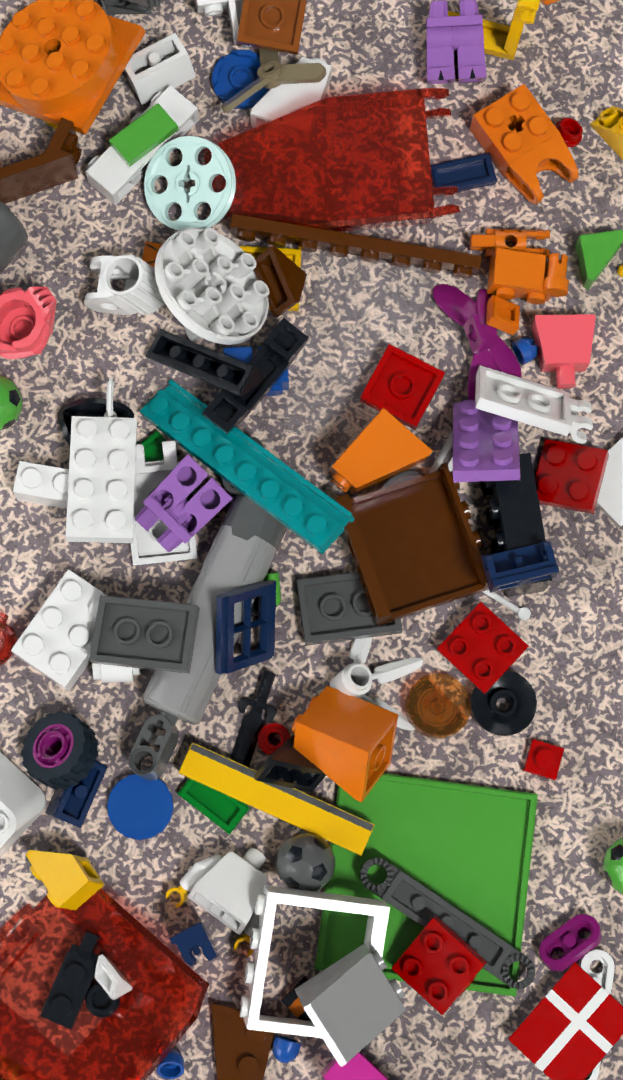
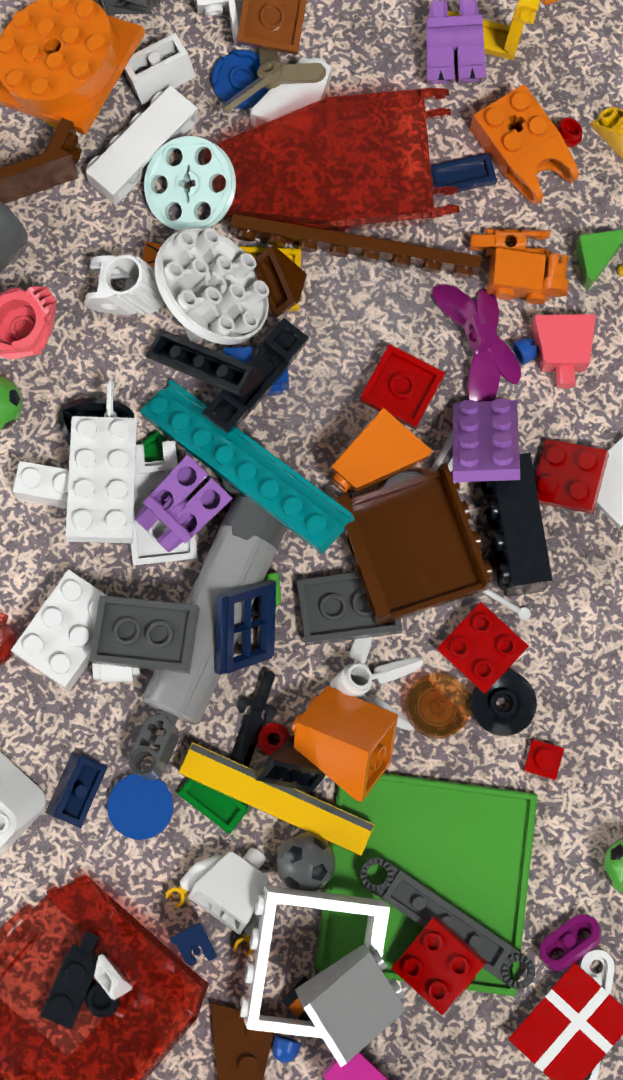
black wheel [21,711,99,790] -> none
yellow slope [25,850,105,910] -> none
bright green tile [109,103,178,167] -> none
blue hinge [157,1048,184,1079] -> none
white tile [475,365,593,444] -> none
dark blue hinge [481,541,559,593] -> none
orange tile [486,295,520,335] -> none

